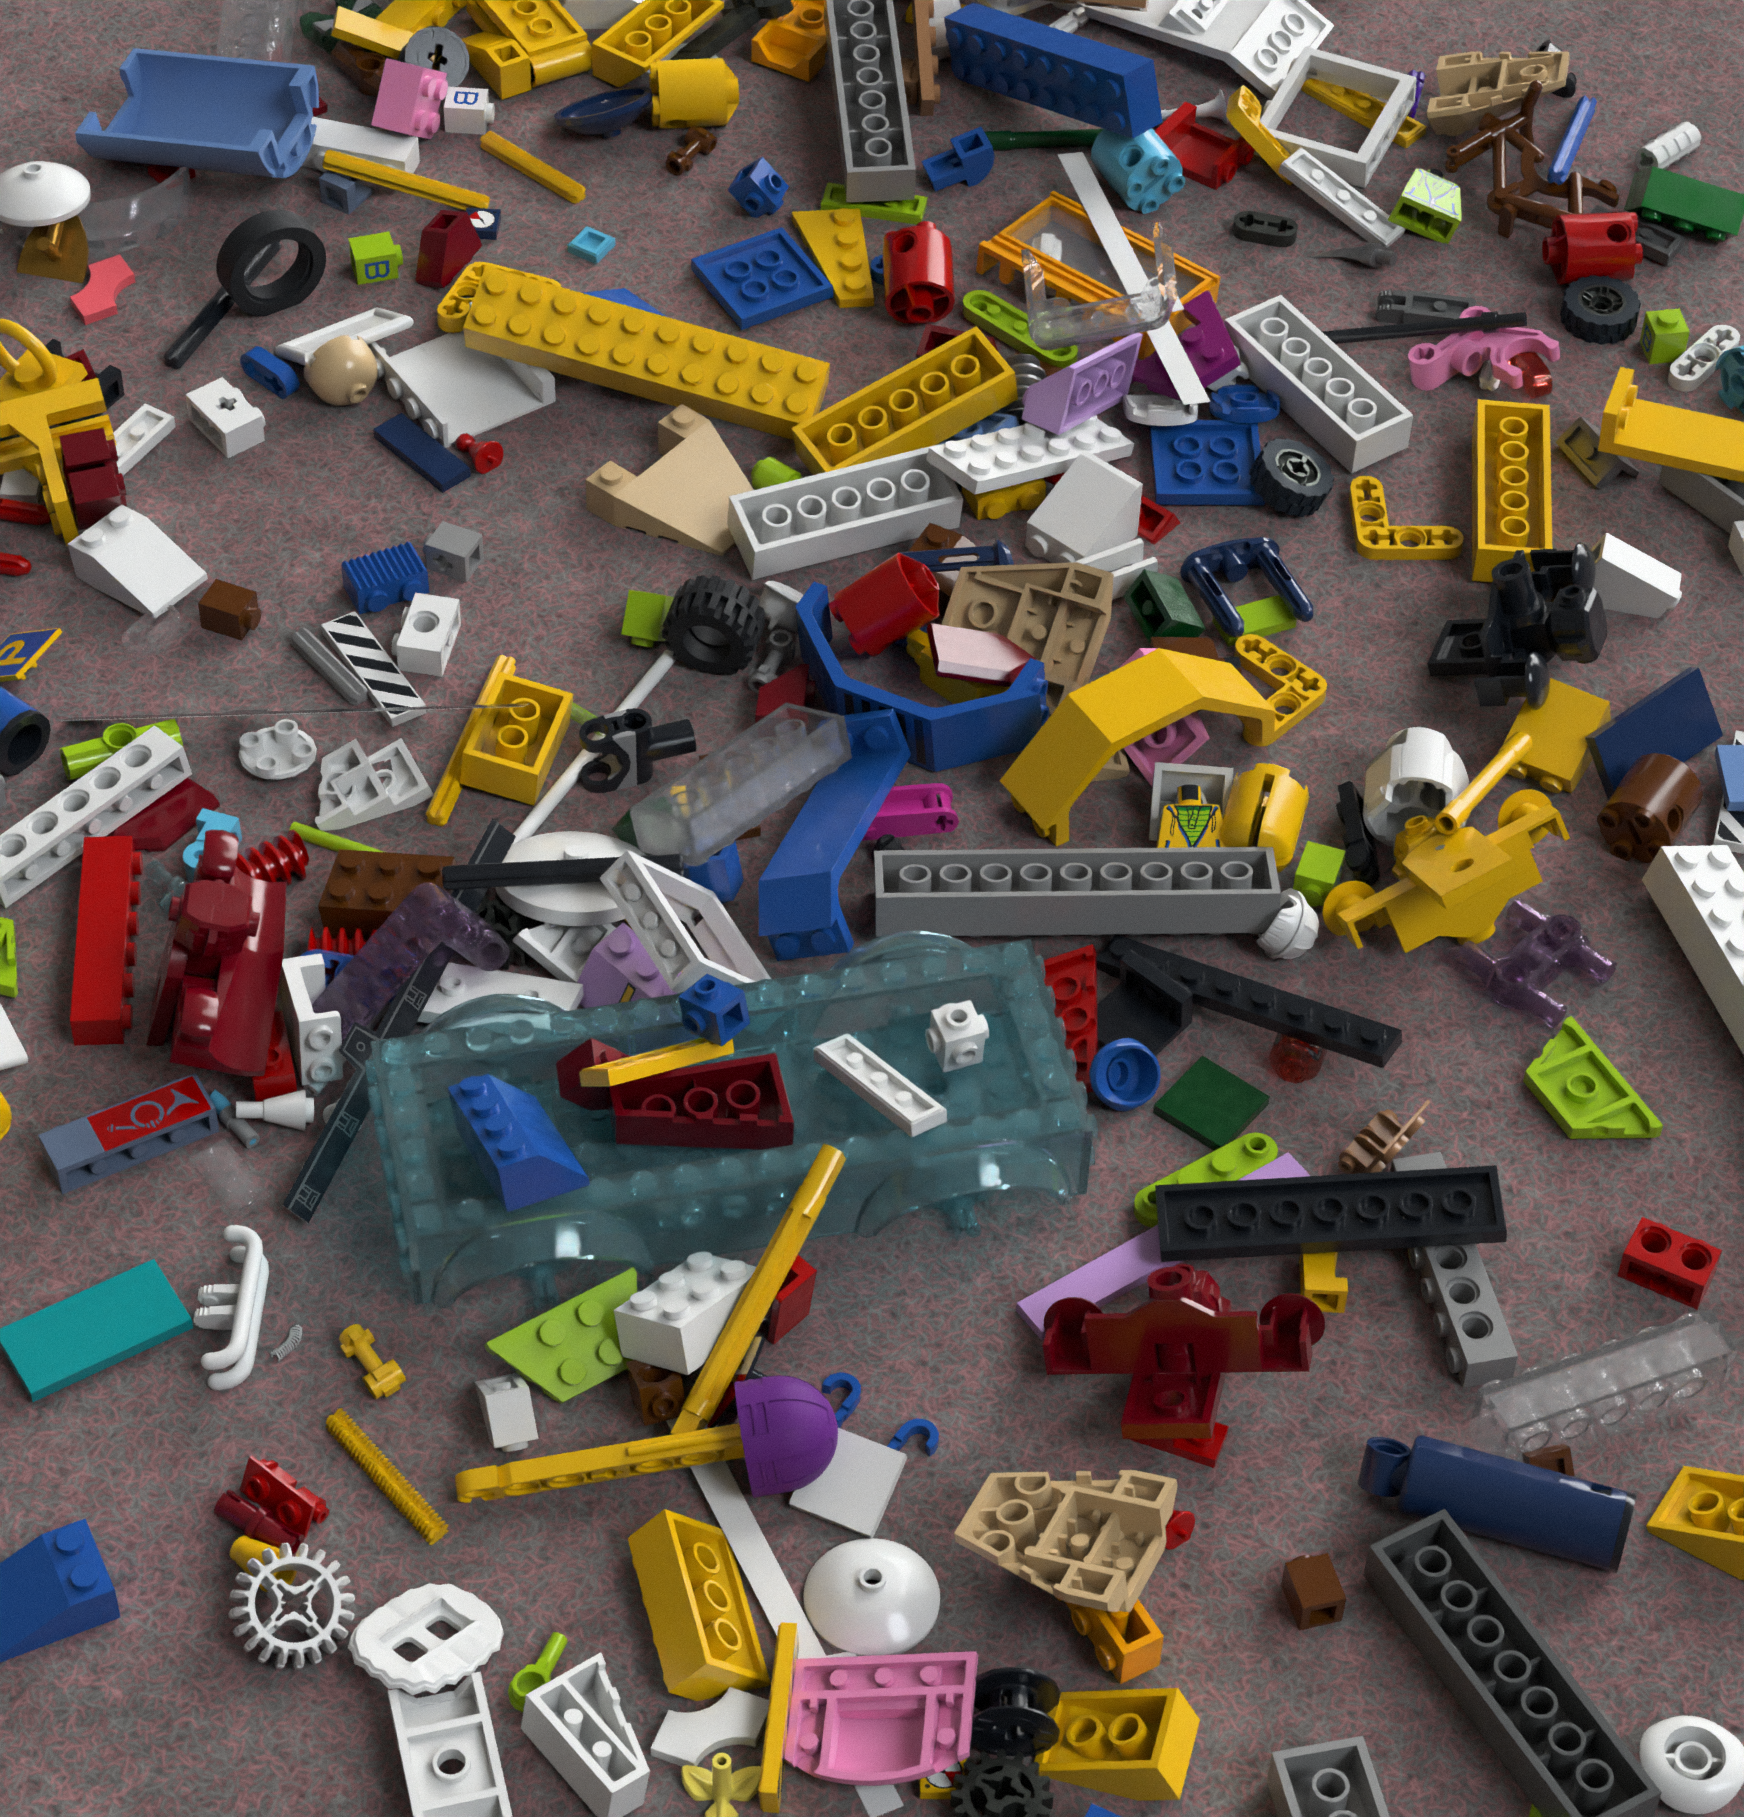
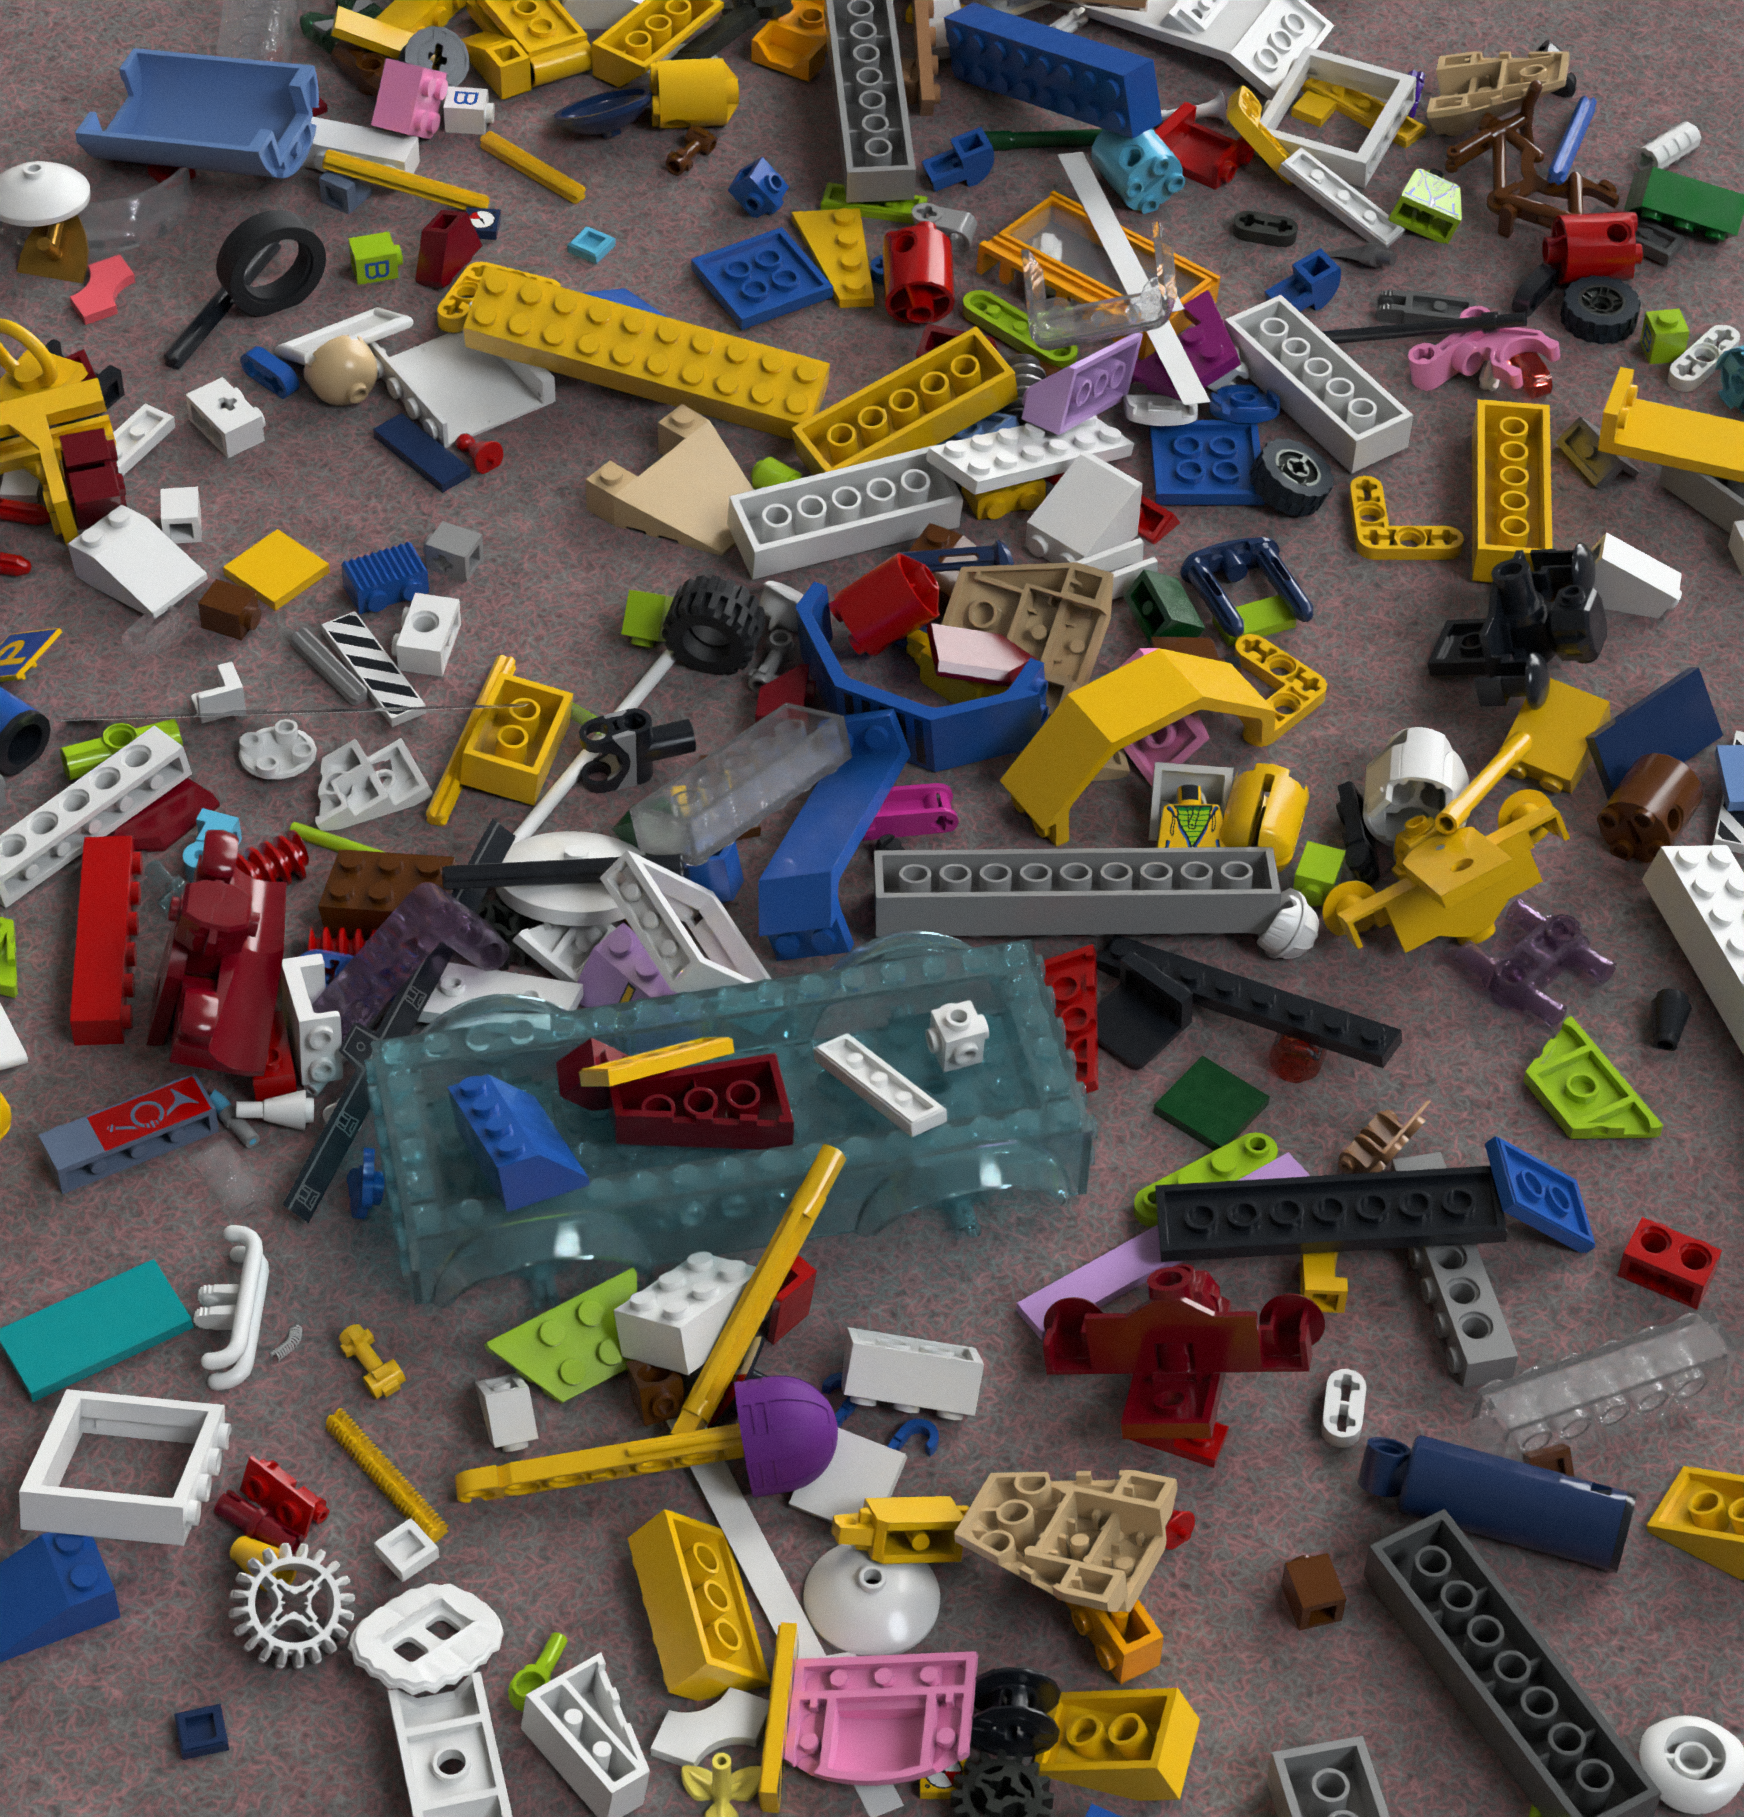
blue brick [678,974,750,1047] -> none
blue hat [1089,1038,1161,1112] -> none
none -> white window [19,1389,232,1546]
none -> white brick [160,487,202,544]
none -> dark blue tile [174,1703,229,1760]
none -> white panel [191,662,246,723]
none -> yellow tile [223,529,330,611]
none -> blue animal [347,1147,385,1219]
none -> white tile [374,1518,439,1583]
none -> yellow hinge [831,1496,970,1564]
none -> white slope [841,1327,984,1420]
none -> light grey piece [911,203,977,256]
none -> blue brick [1265,248,1341,312]
none -> yellow tile [1291,90,1337,127]
none -> white beam [1321,1369,1366,1448]
none -> blue tile [1484,1136,1595,1253]
none -> black beam [1512,264,1559,317]
none -> black cone [1651,989,1692,1051]

